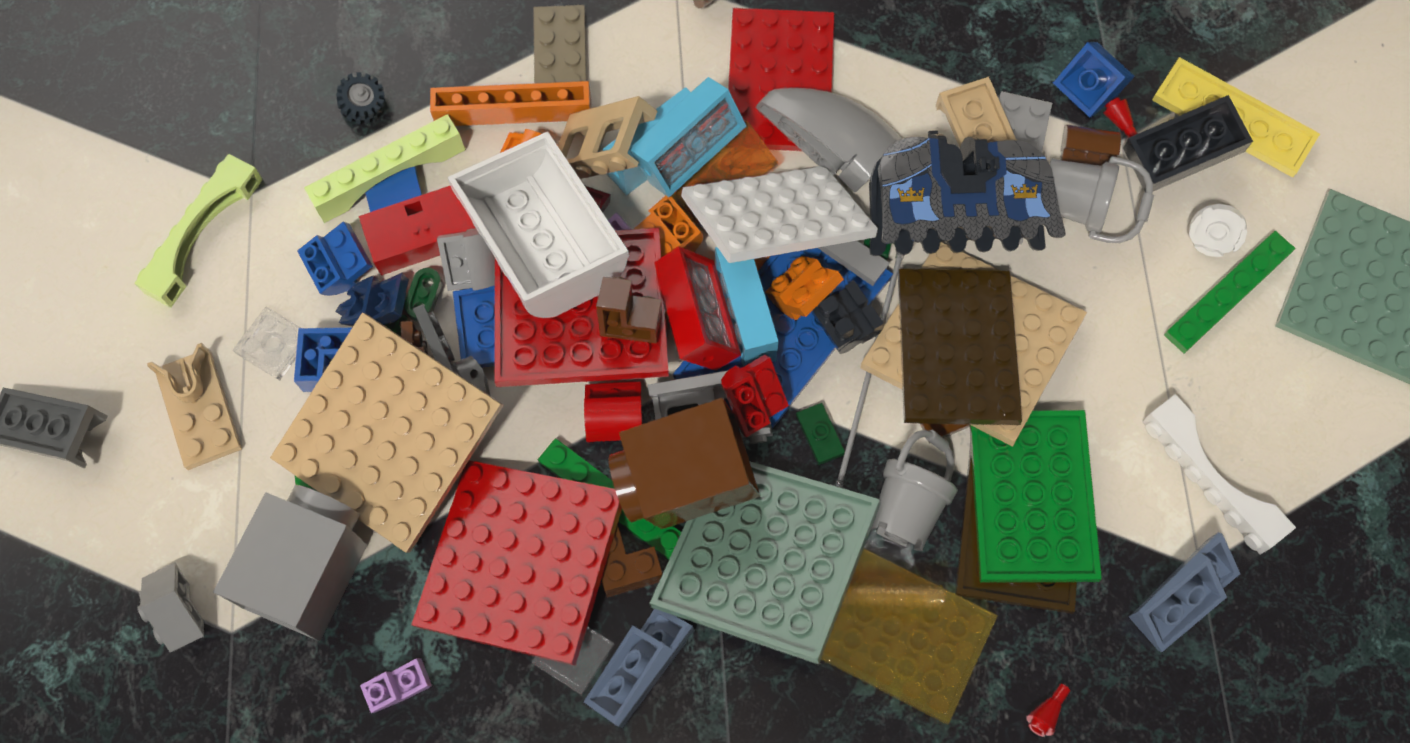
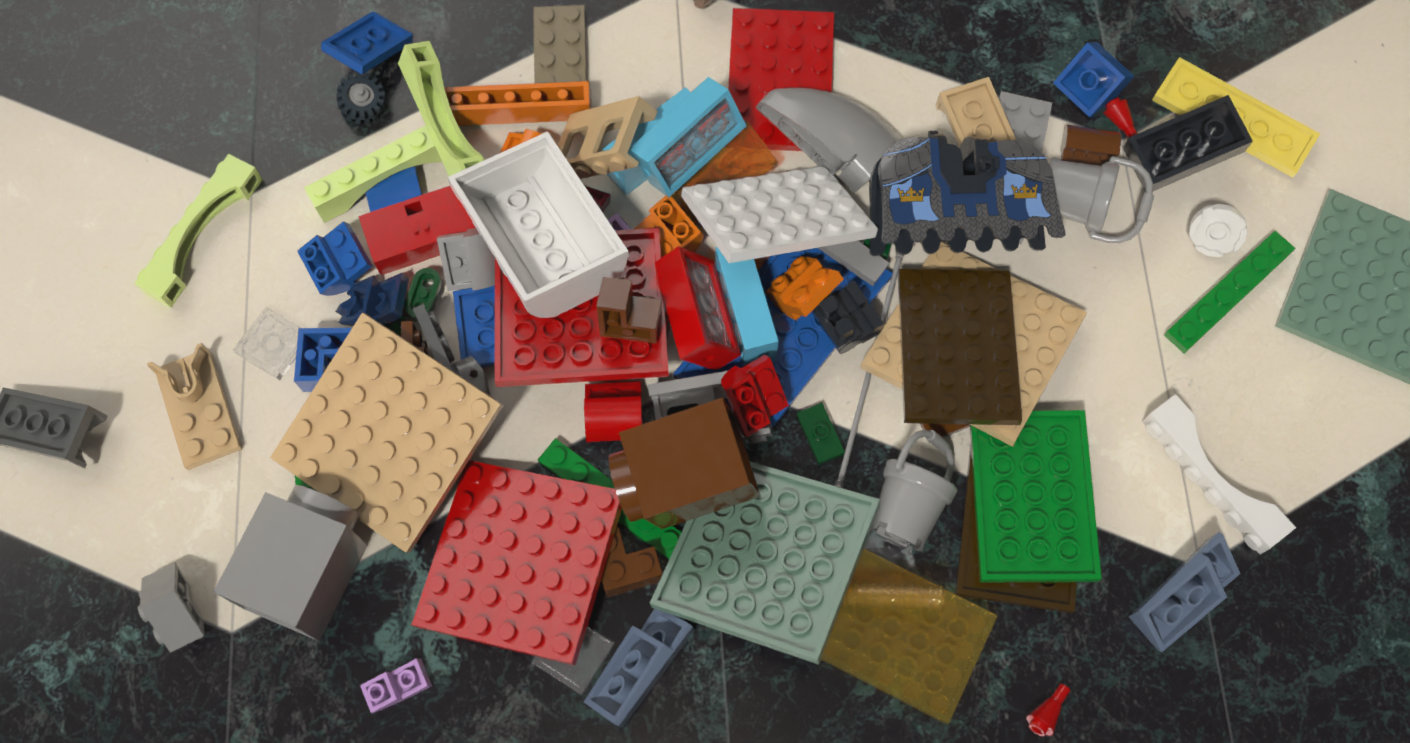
none -> blue plate [321,11,413,75]
none -> yellowish green arch [398,41,484,176]

